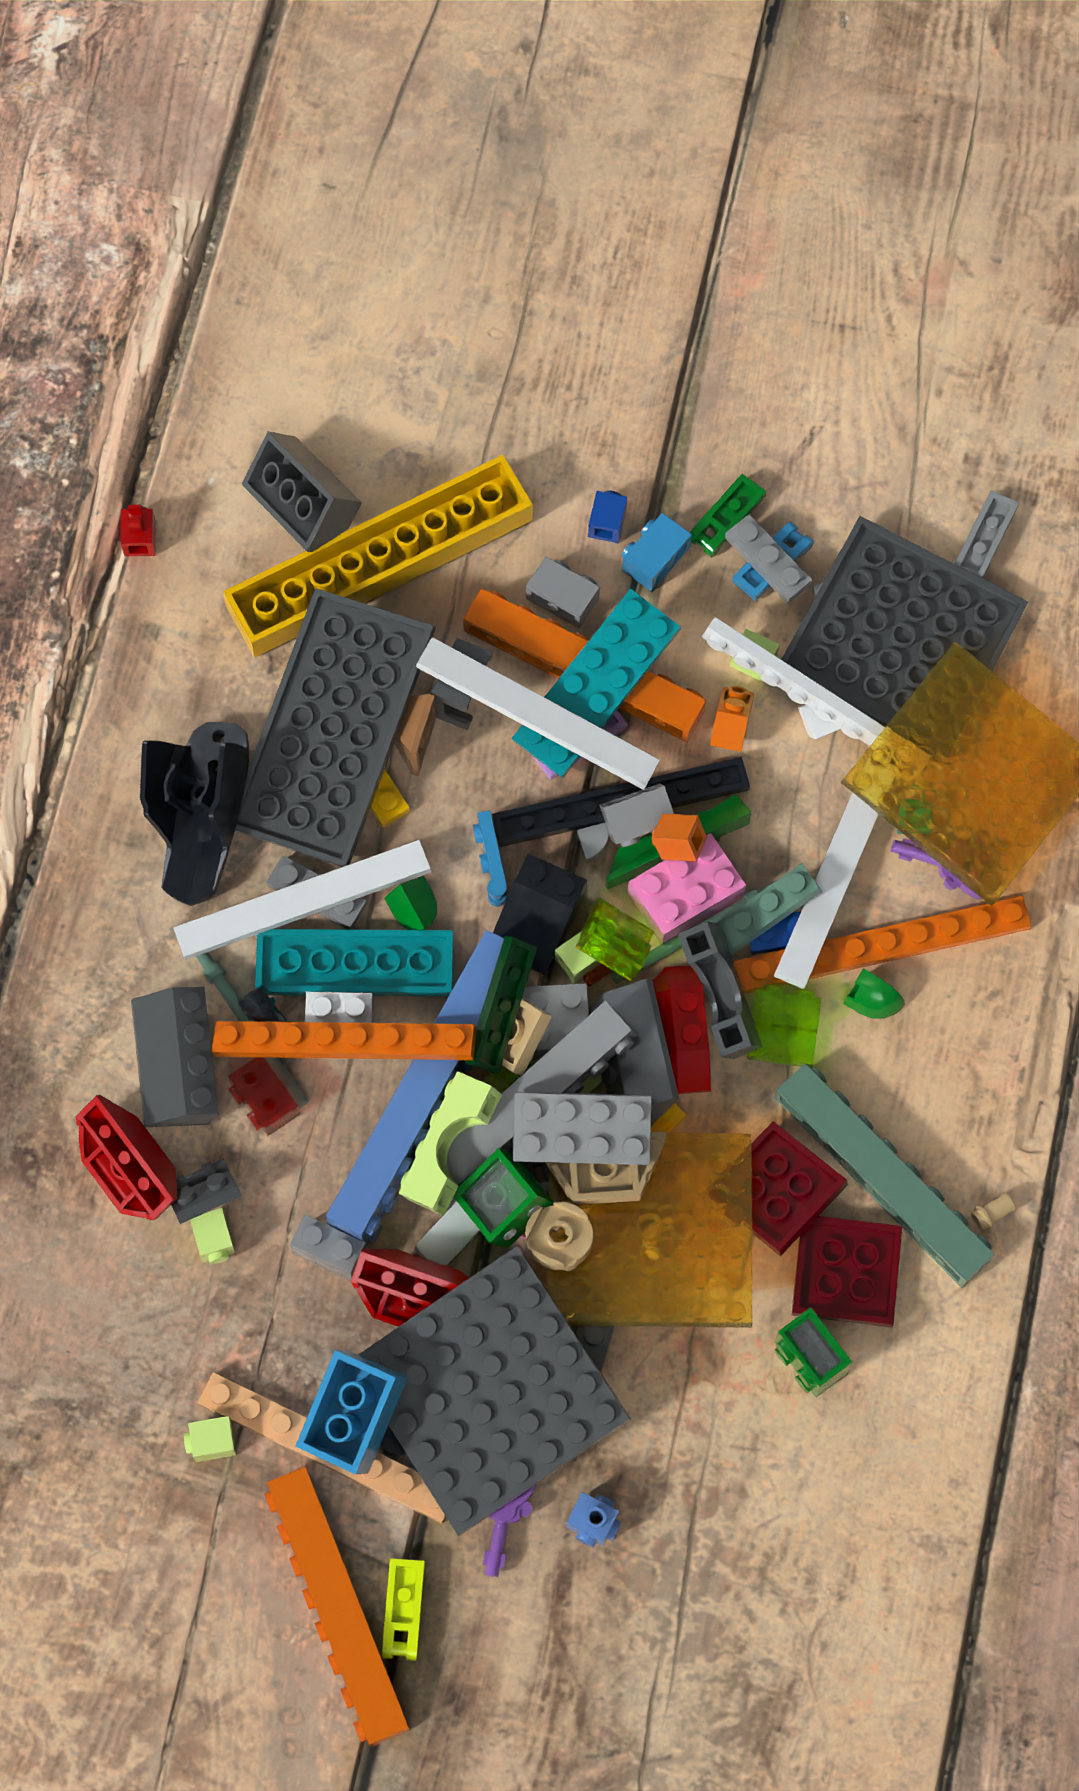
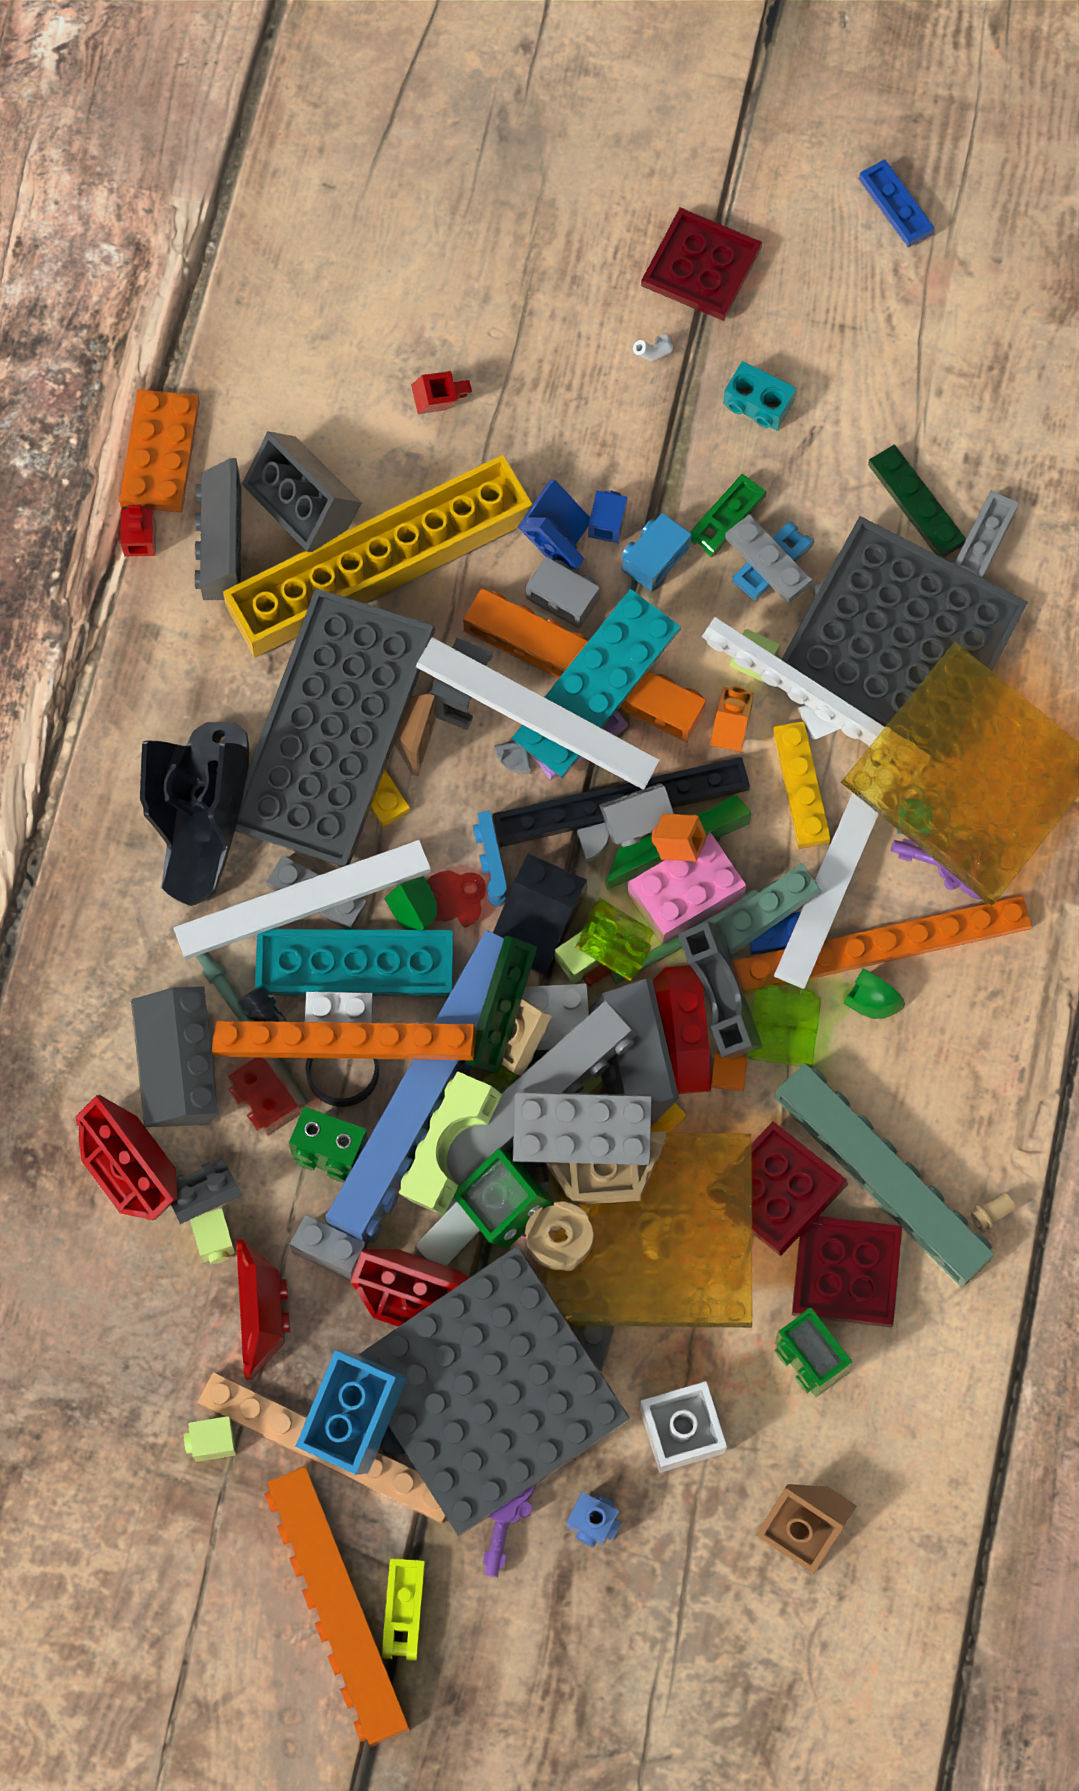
none -> orange plate [119,389,200,513]
none -> dark grey slope [195,458,242,600]
none -> red wedge [236,1239,290,1380]
none -> green piece [289,1106,368,1183]
none -> black tyre [305,1058,379,1107]
none -> red brick [411,371,472,414]
none -> clear red plate [427,870,486,928]
none -> light grey tile [494,742,531,774]
none -> blue bracket [518,480,590,569]
none -> white arm [633,334,674,362]
none -> white brick [639,1381,727,1473]
none -> dark red plate [641,207,762,321]
none -> orange tile [711,1053,748,1092]
none -> teal brick [723,361,797,431]
none -> medium nougat slope [756,1484,857,1574]
none -> yellow plate [772,721,831,849]
none -> blue plate [859,159,934,247]
none -> dark green plate [868,444,966,558]

